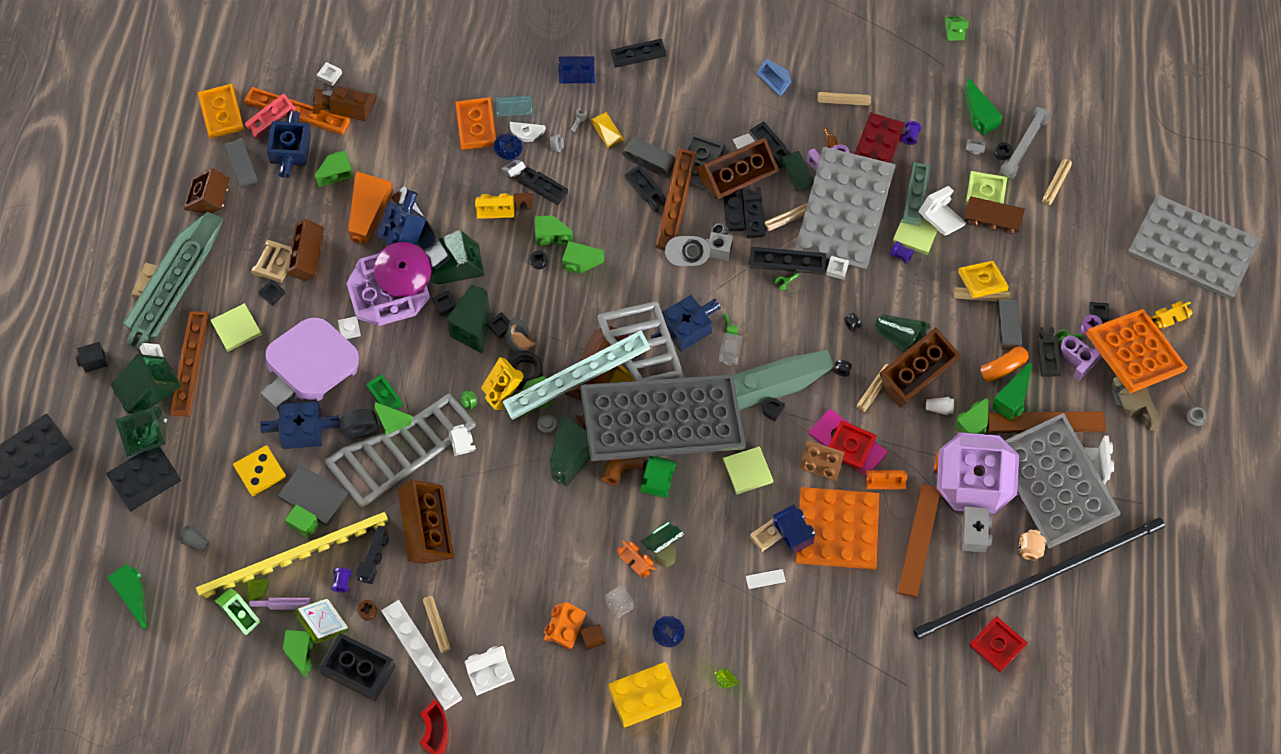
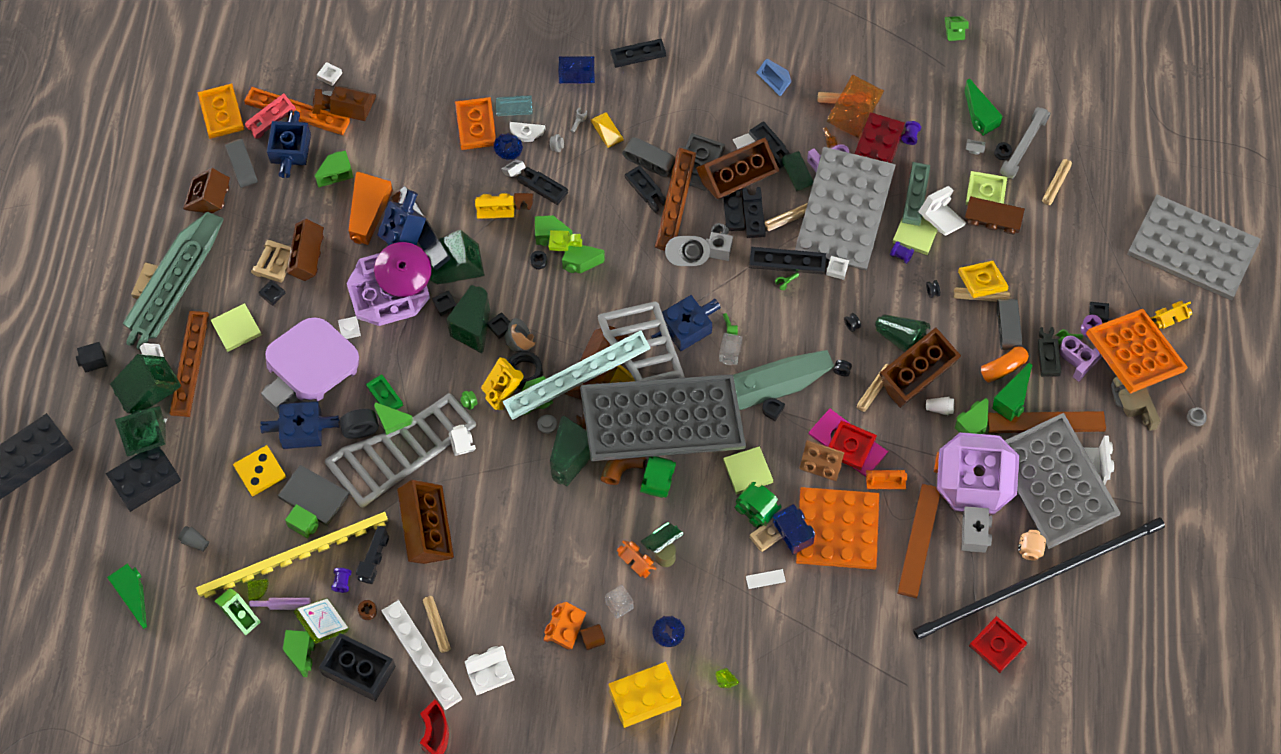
none -> lime plate [548,230,582,251]
none -> green brick [734,482,782,528]
none -> clear orange plate [827,74,884,138]
none -> black bush [926,280,941,298]

